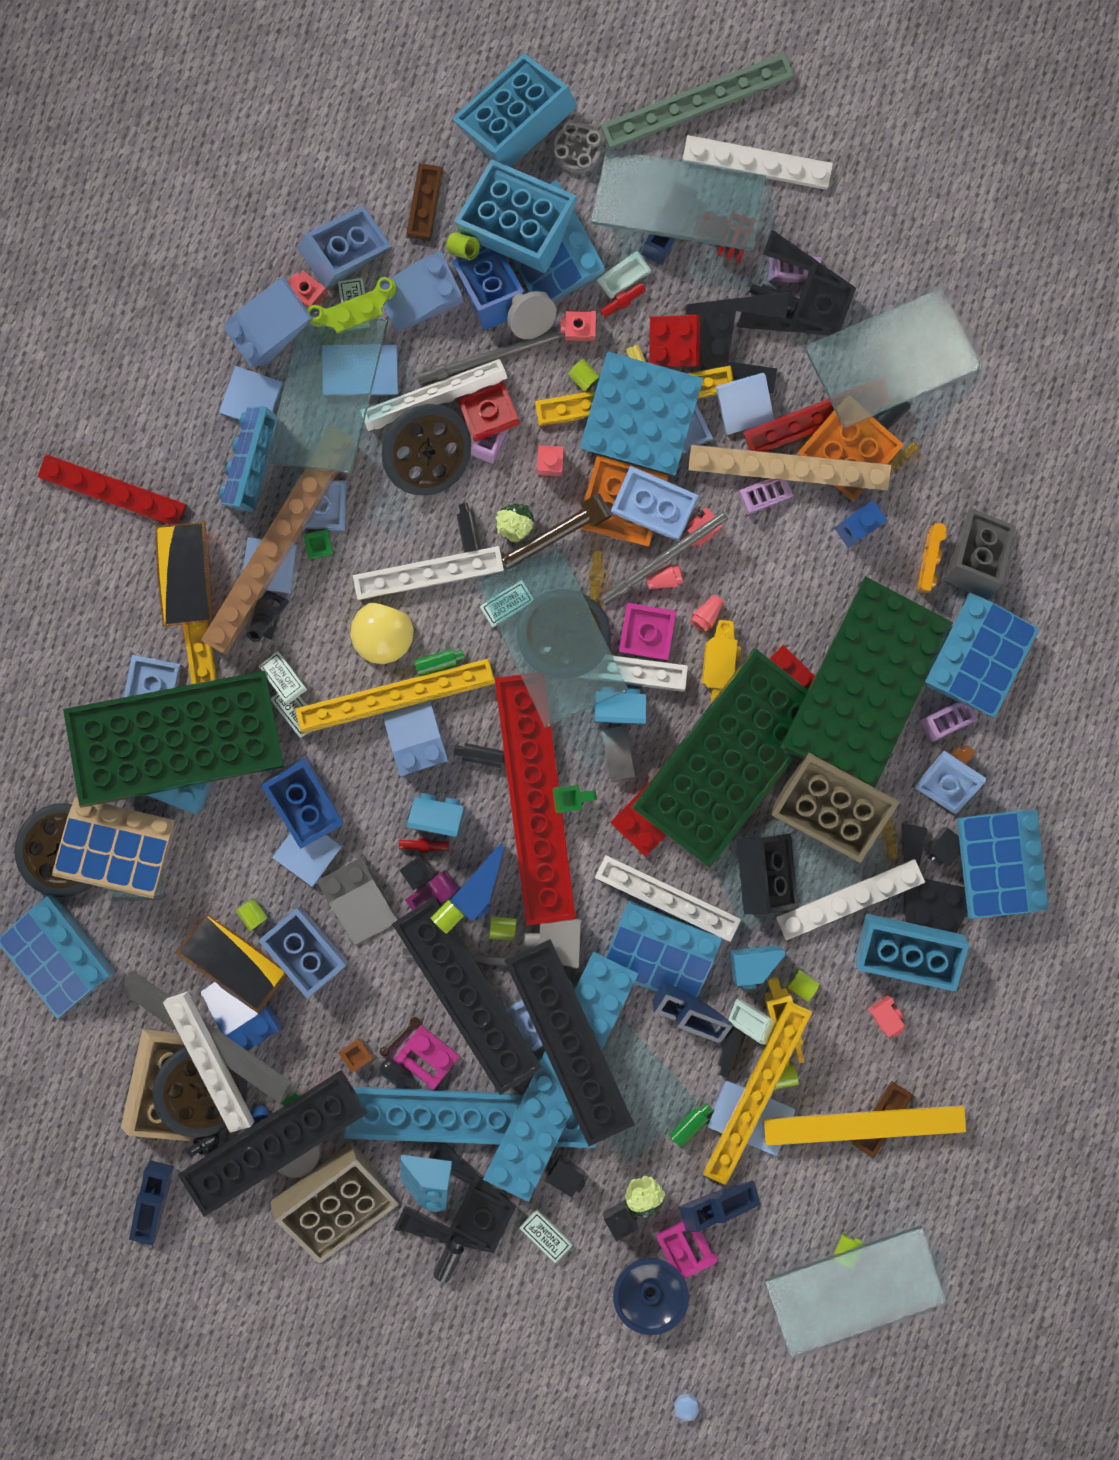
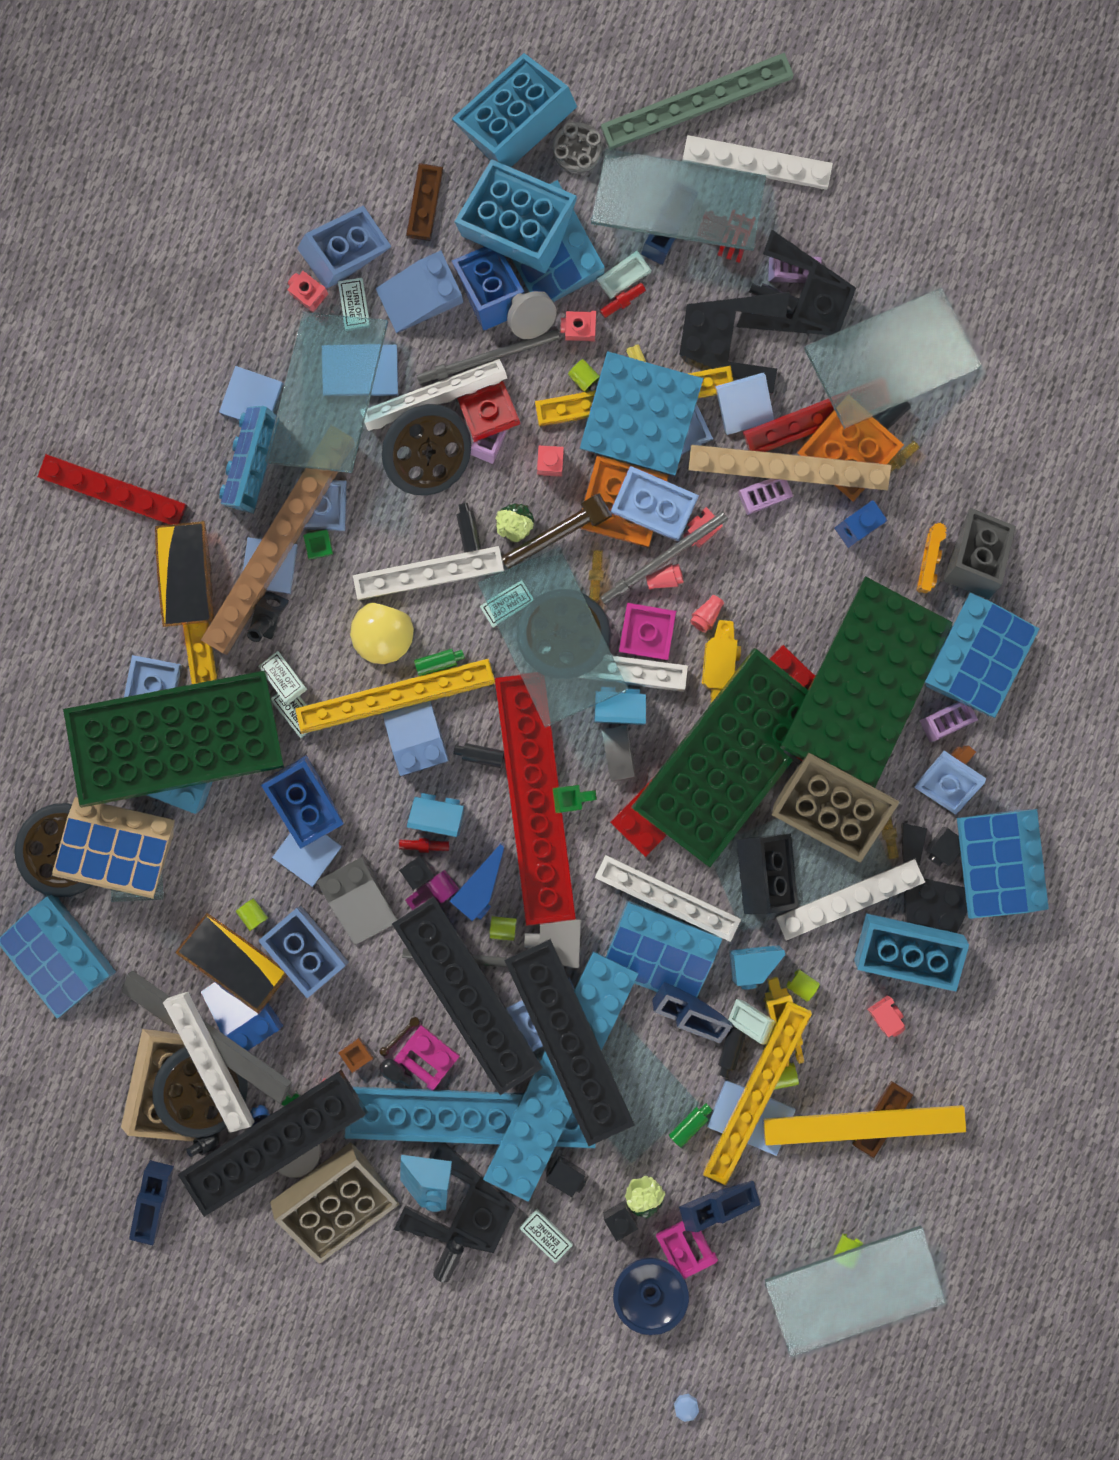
medium blue slope [223,277,313,367] -> none
lime plate [307,277,397,334] -> none
lime beam [431,900,465,934] -> none
lime beam [446,232,480,260] -> none
red plate [649,315,700,367] -> none

